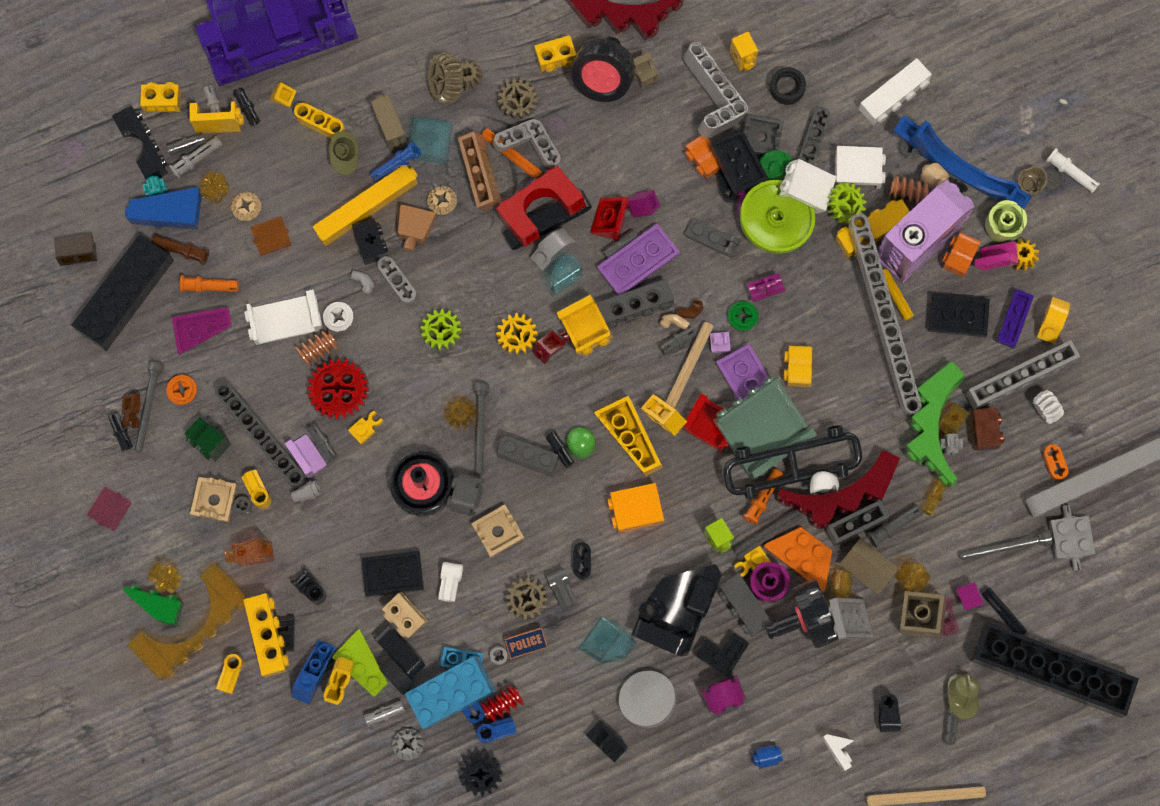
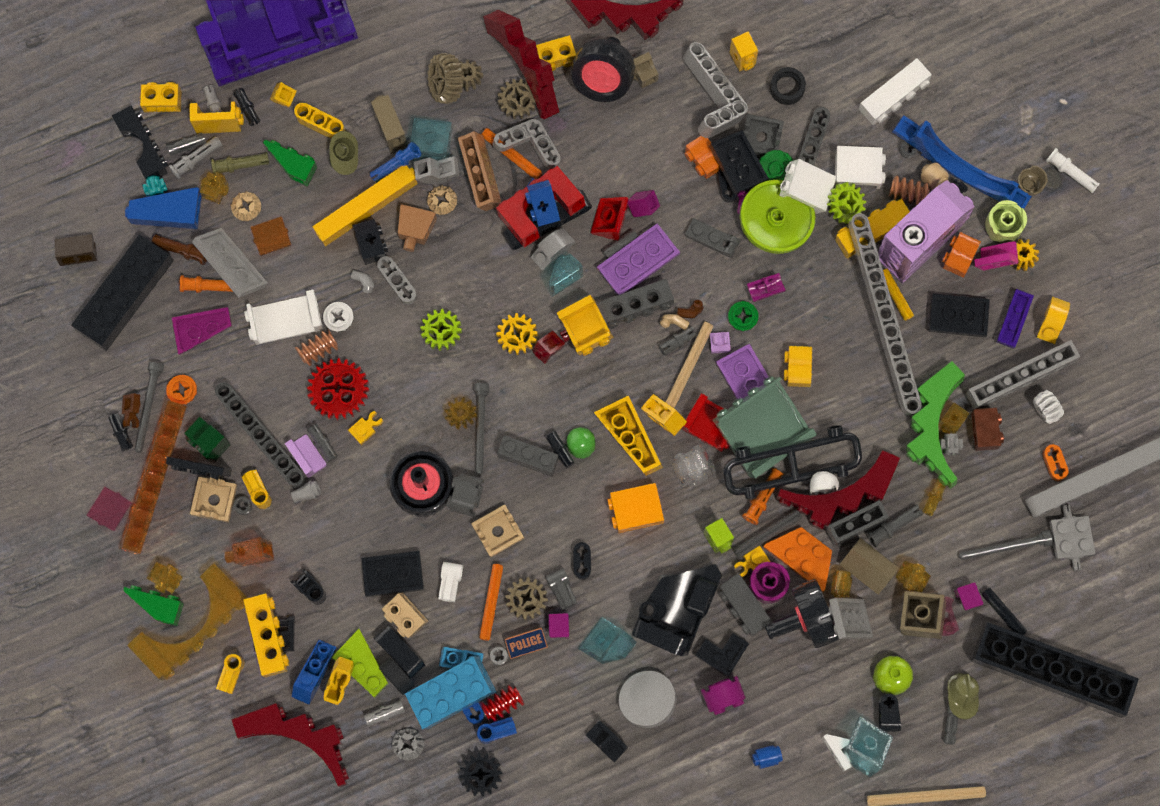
none -> clear orange brick [118,400,187,555]
none -> black plate [166,457,232,480]
none -> light grey plate [192,228,268,298]
none -> olive pin [211,153,269,176]
none -> dark red arch [231,703,349,787]
none -> green slope [263,140,317,187]
none -> light grey brick [414,156,459,184]
none -> orange axle [479,564,503,641]
none -> dark red arch [483,10,560,119]
none -> blue brick [525,180,560,227]
none -> magenta panel [549,613,569,639]
none -> clear brick [671,445,716,488]
none -> clear light blue slope [846,717,893,777]
none -> lime cylinder [873,656,913,695]

